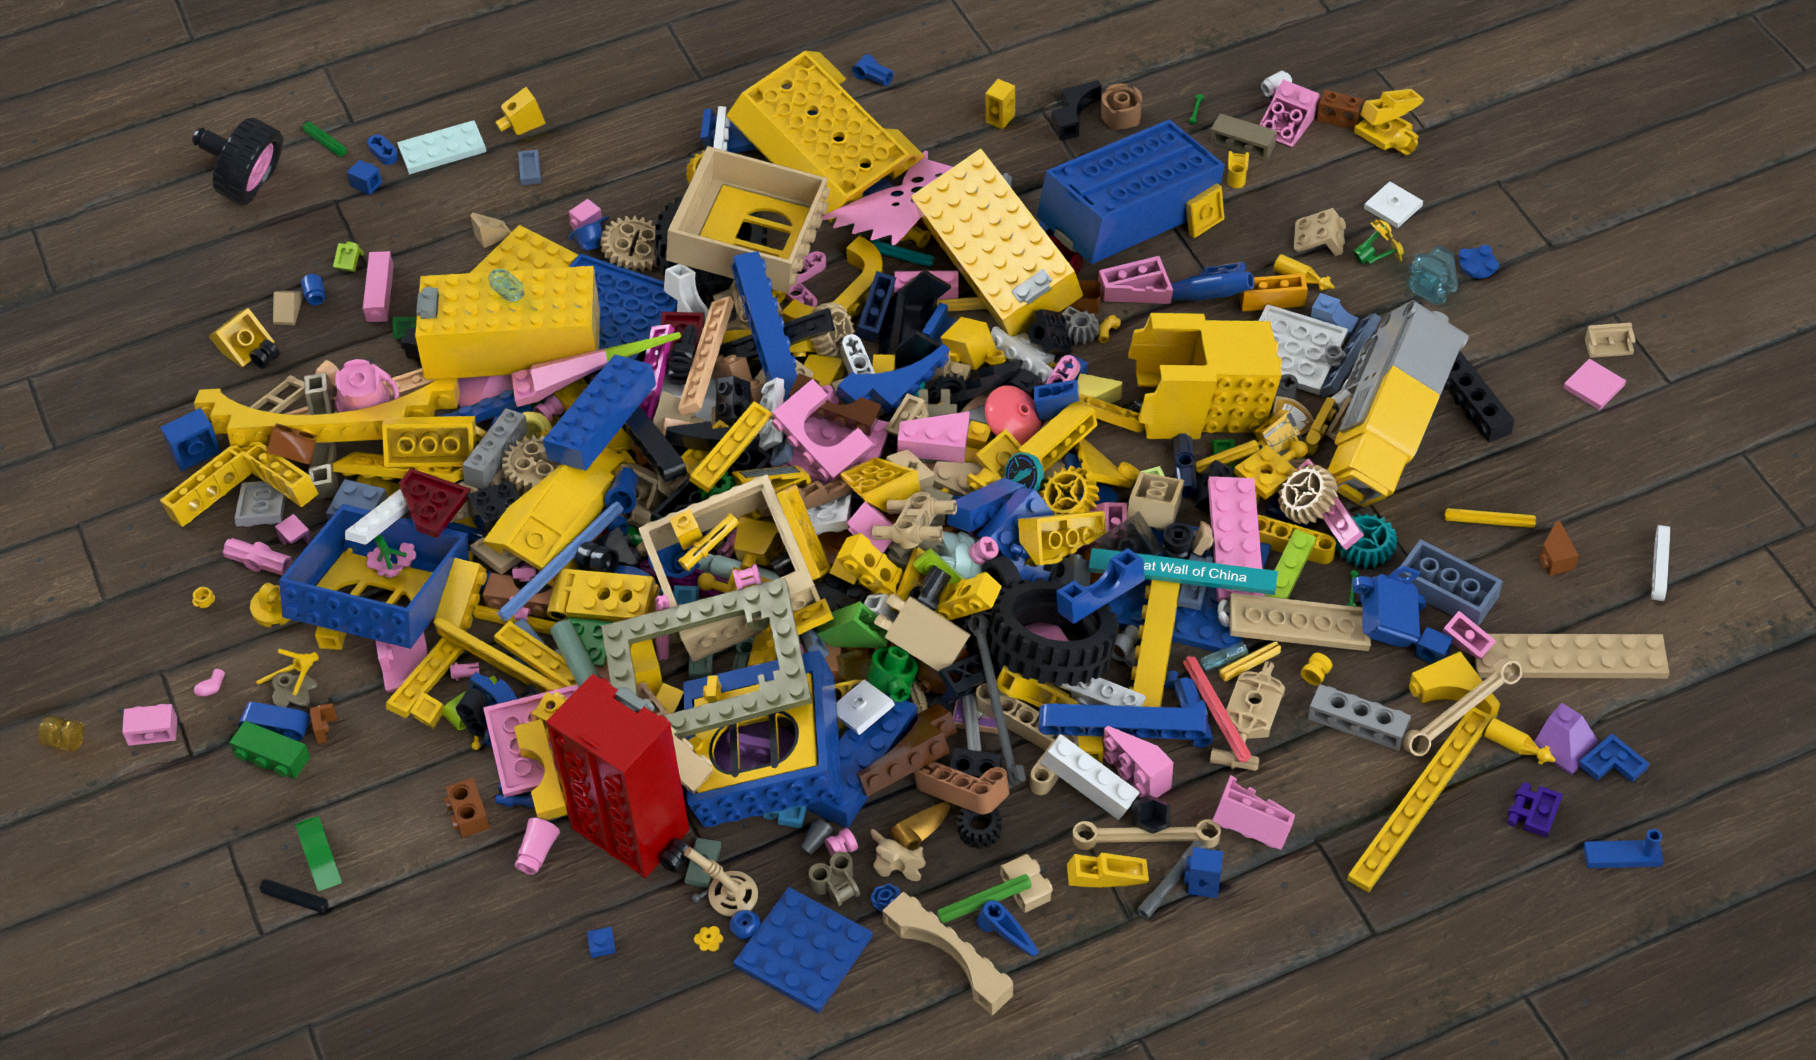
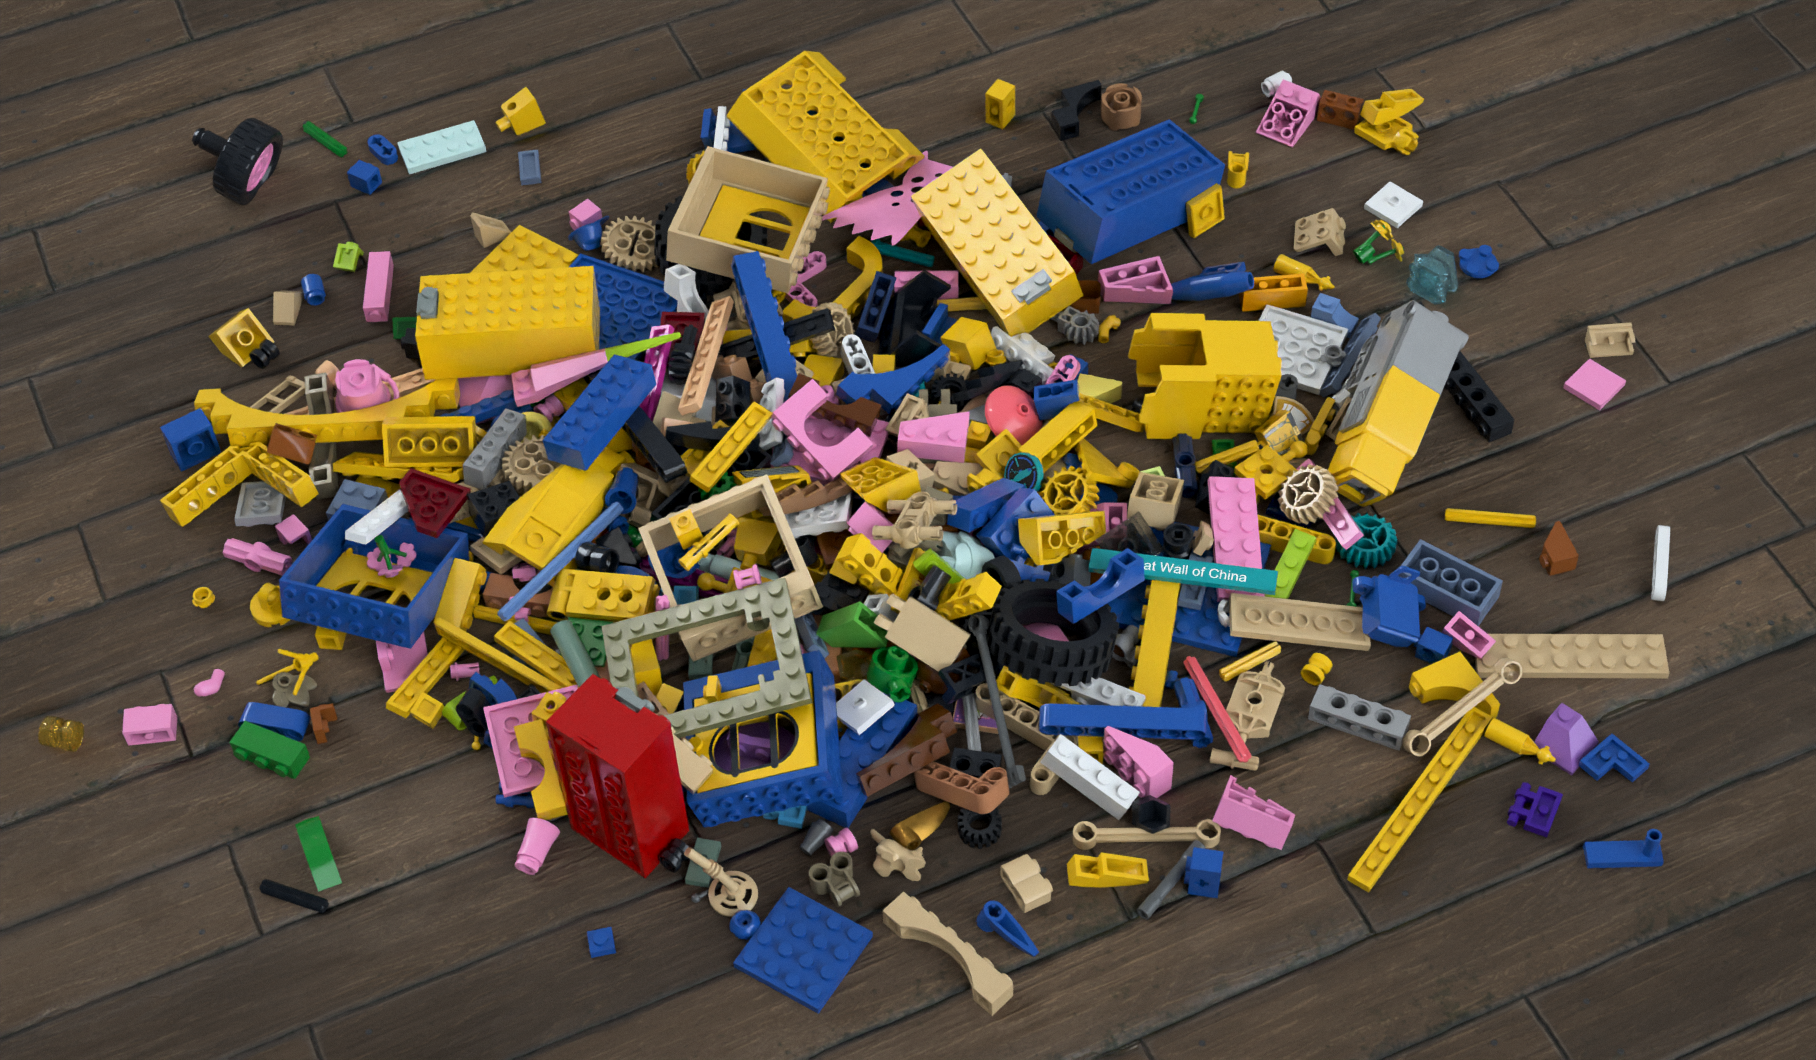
dark orange brick [444,778,490,838] -> none
clear light blue plate [488,269,524,301] -> none
yellow plant [694,926,723,952] -> none
yellow plate [762,598,834,648] -> none
yellow tile [776,485,831,580] -> none
blue piece [852,54,894,86] -> none
blue plate [871,883,901,912] -> none
bright green axle [937,874,1032,923] -> none
bright pink wheel [969,536,999,565] -> none
black plate [1028,309,1072,356] -> none
clear light blue axle [1201,641,1248,671] -> none
dark tan brick [1210,113,1277,161] -> none

